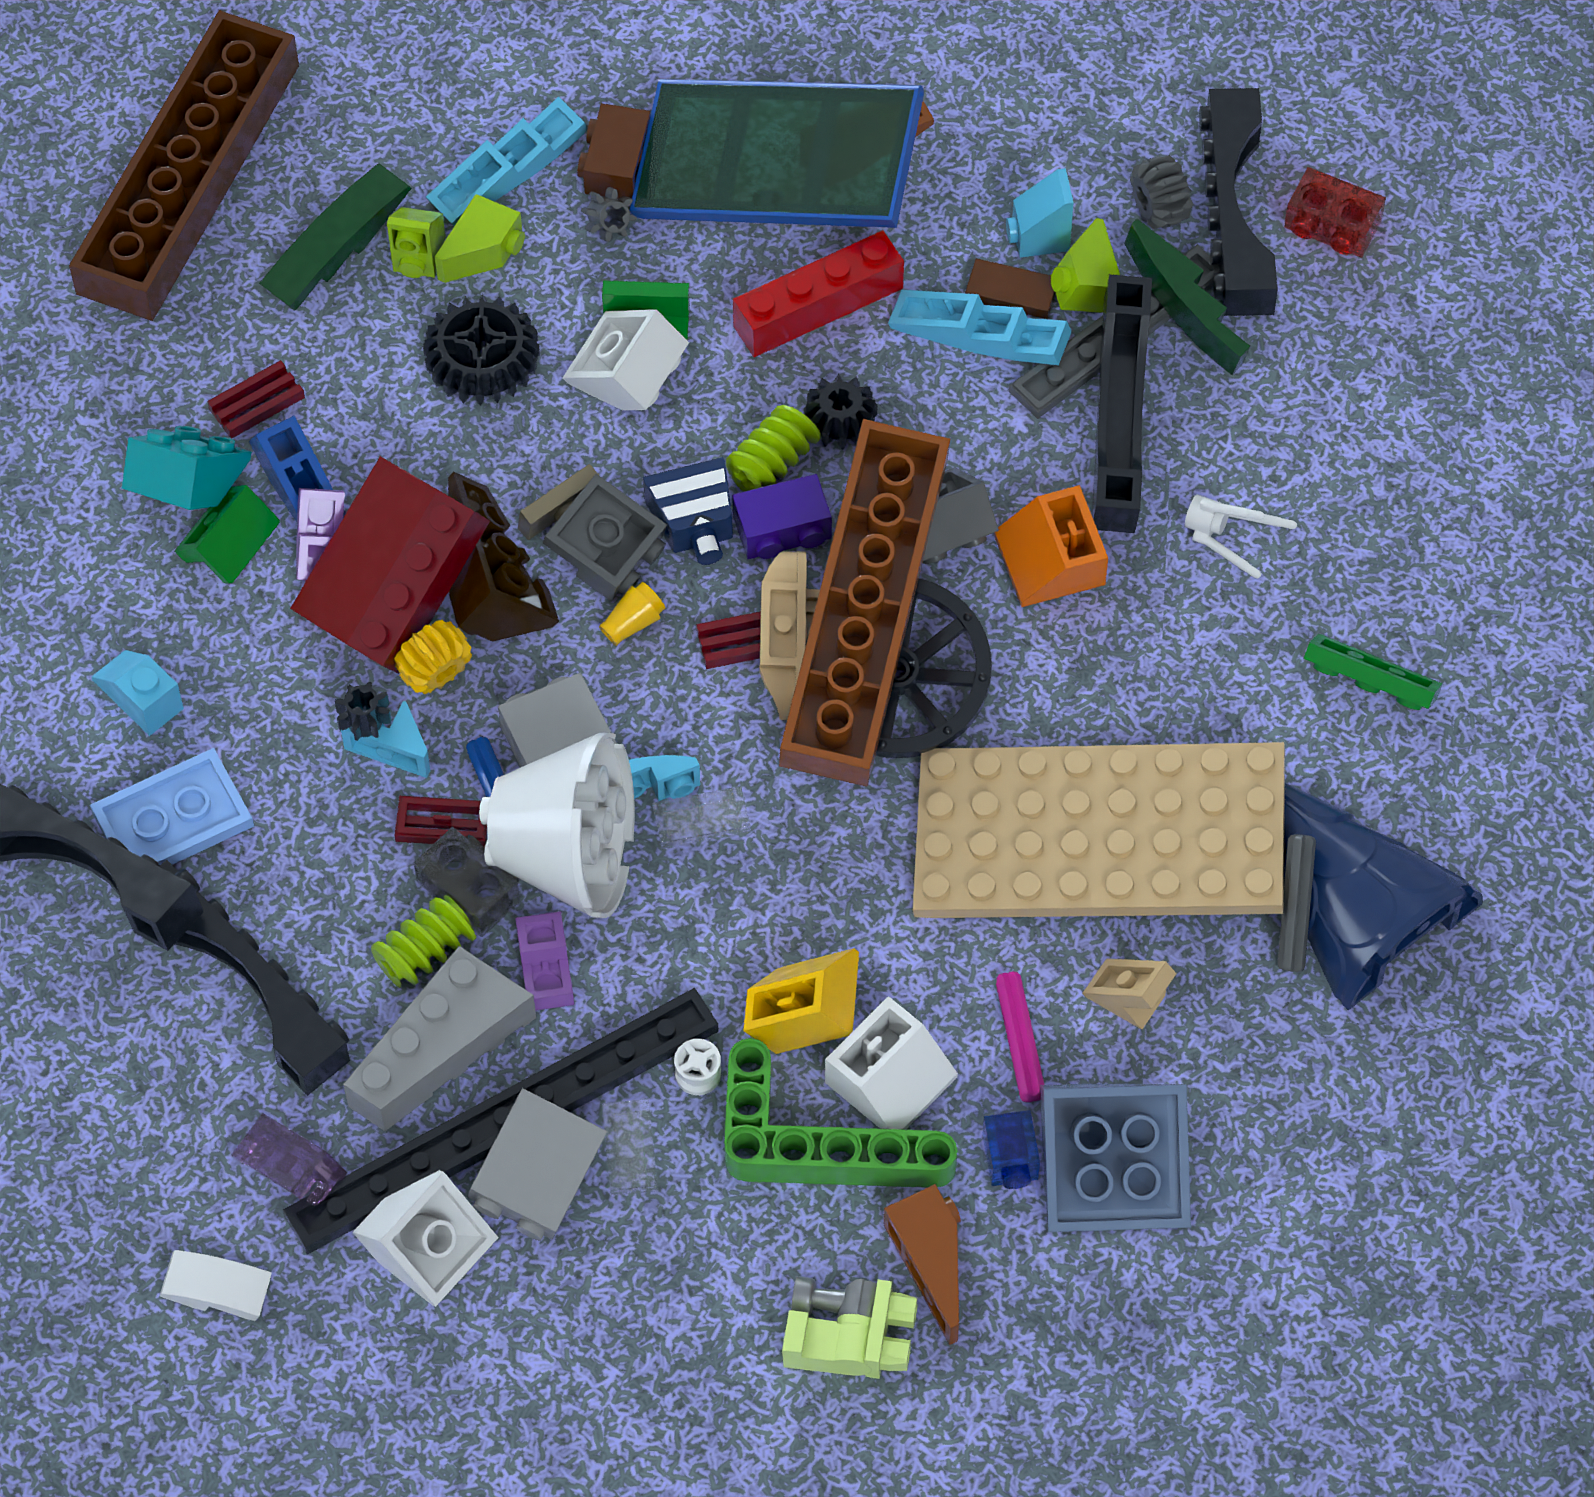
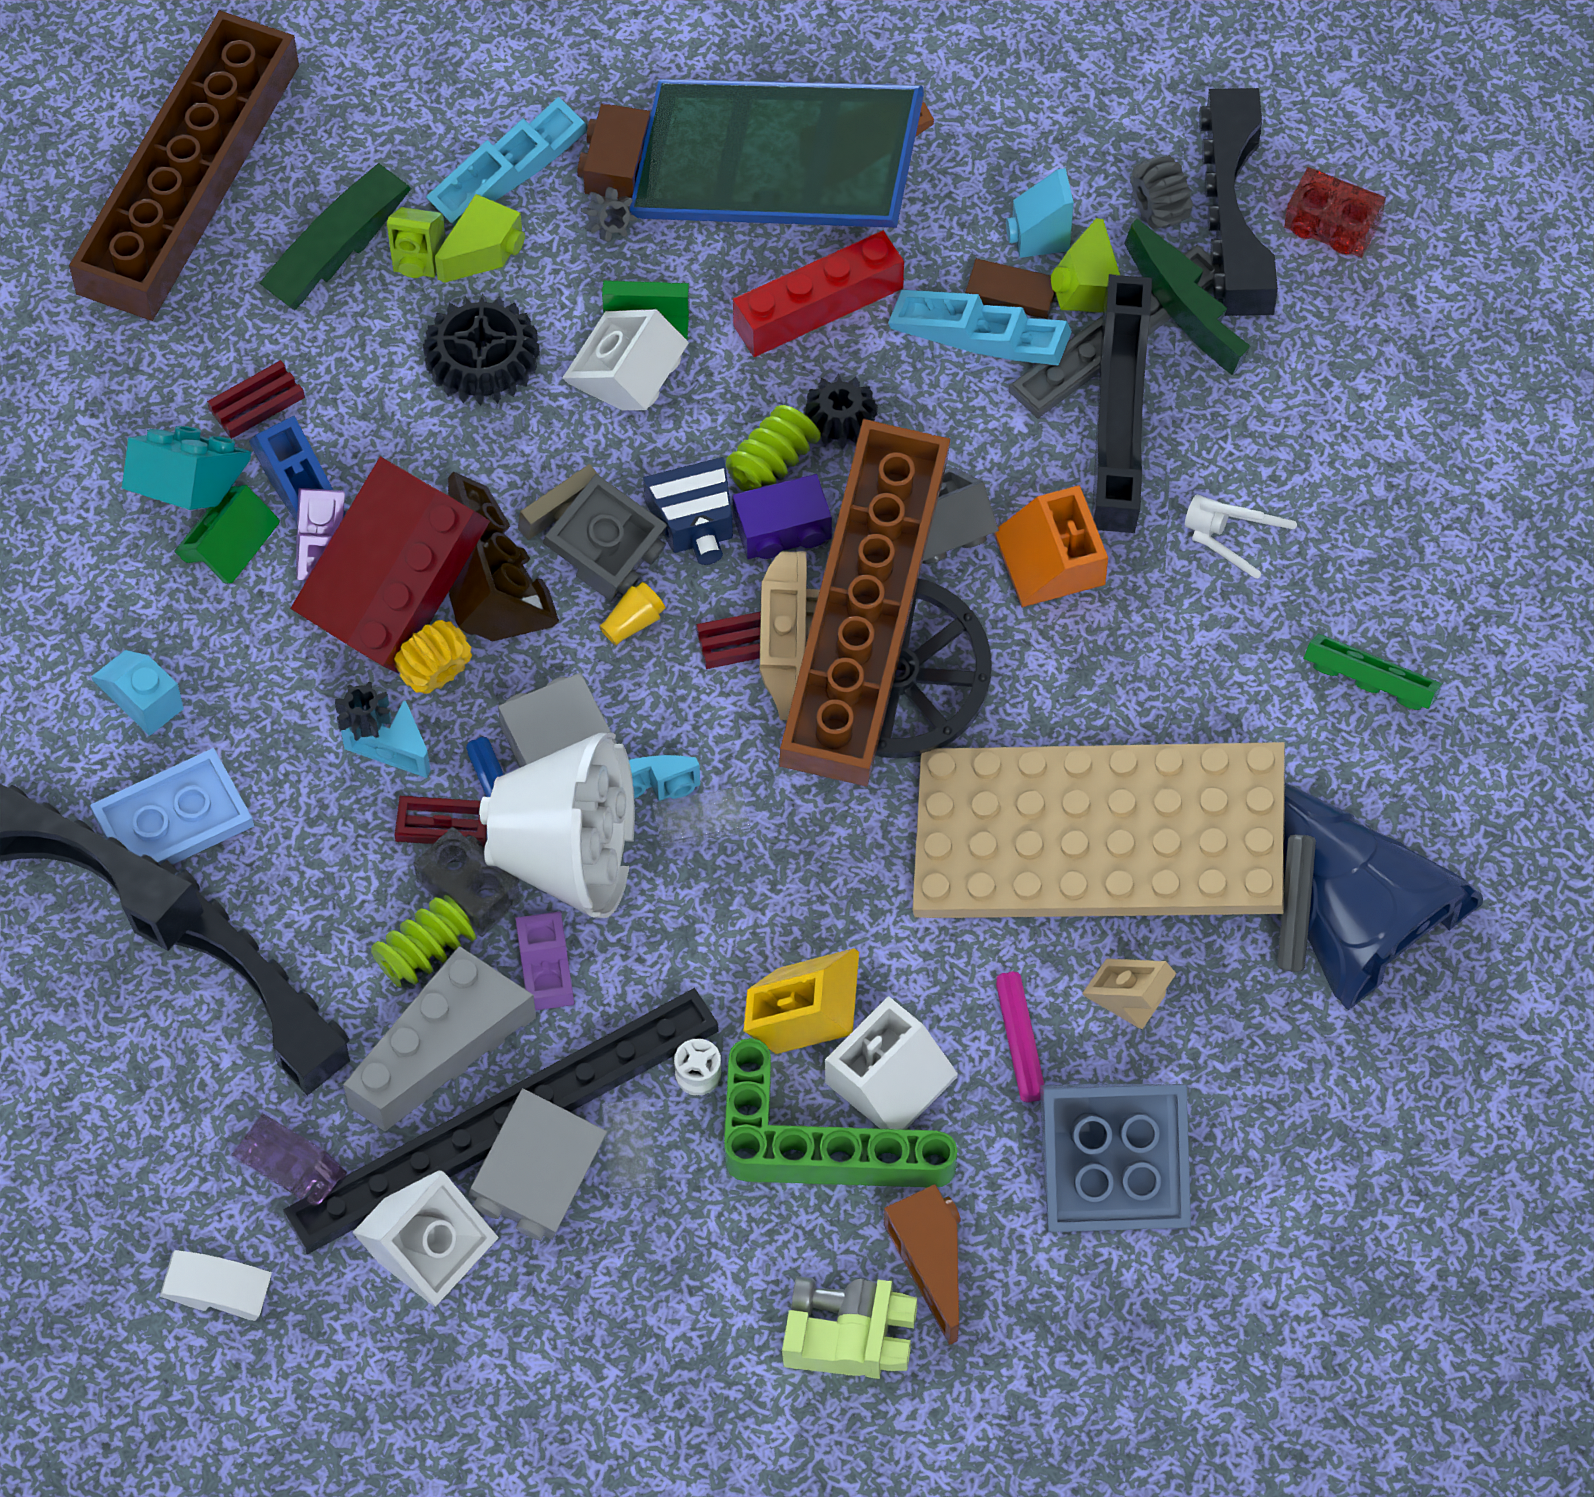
clear blue brick [982,1110,1040,1189] -> none

